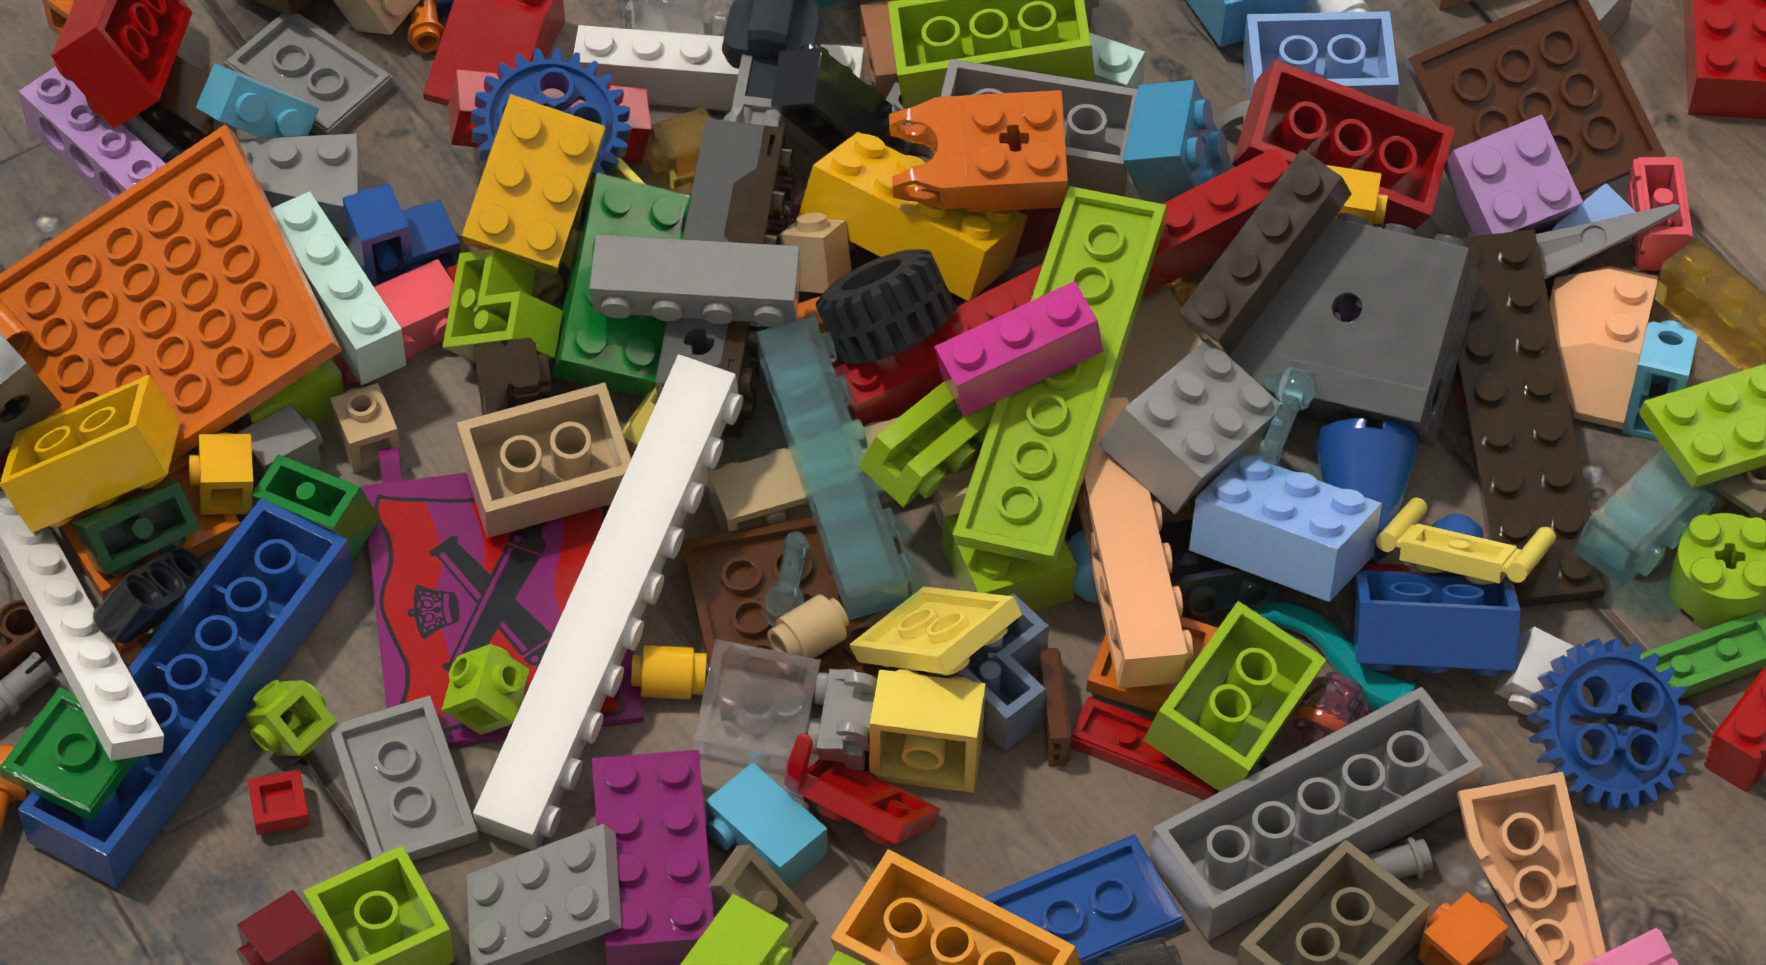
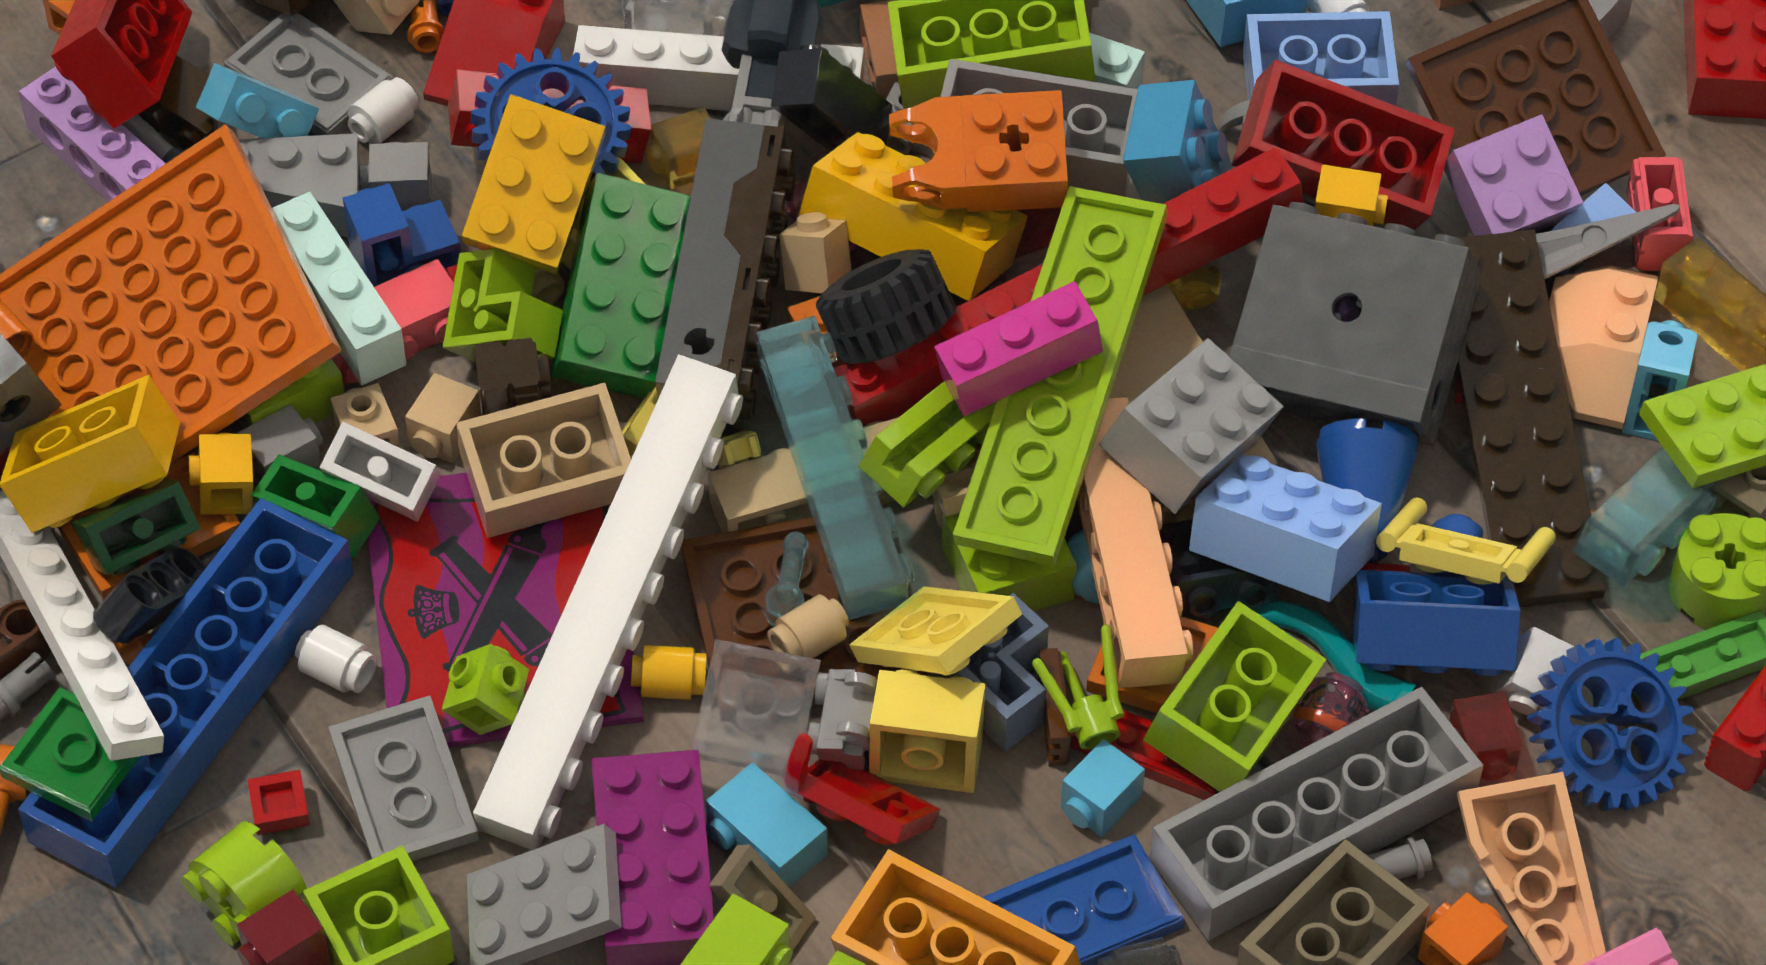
lime brick [244,680,337,757] -> none
light grey brick [589,235,801,327] -> none
dark brown brick [1178,149,1352,356] -> none
clear light blue piece [1258,367,1317,464] -> none
none -> lime brick [181,821,308,946]
none -> white brick [295,624,377,693]
none -> white brick [320,421,440,522]
none -> white brick [348,77,419,144]
none -> light grey brick [360,142,432,211]
none -> tan brick [405,373,482,464]
none -> light yellow plate [717,430,761,468]
none -> lime plant [1032,624,1125,750]
none -> medium azure brick [1061,739,1145,838]
none -> clear red brick [1449,692,1522,781]

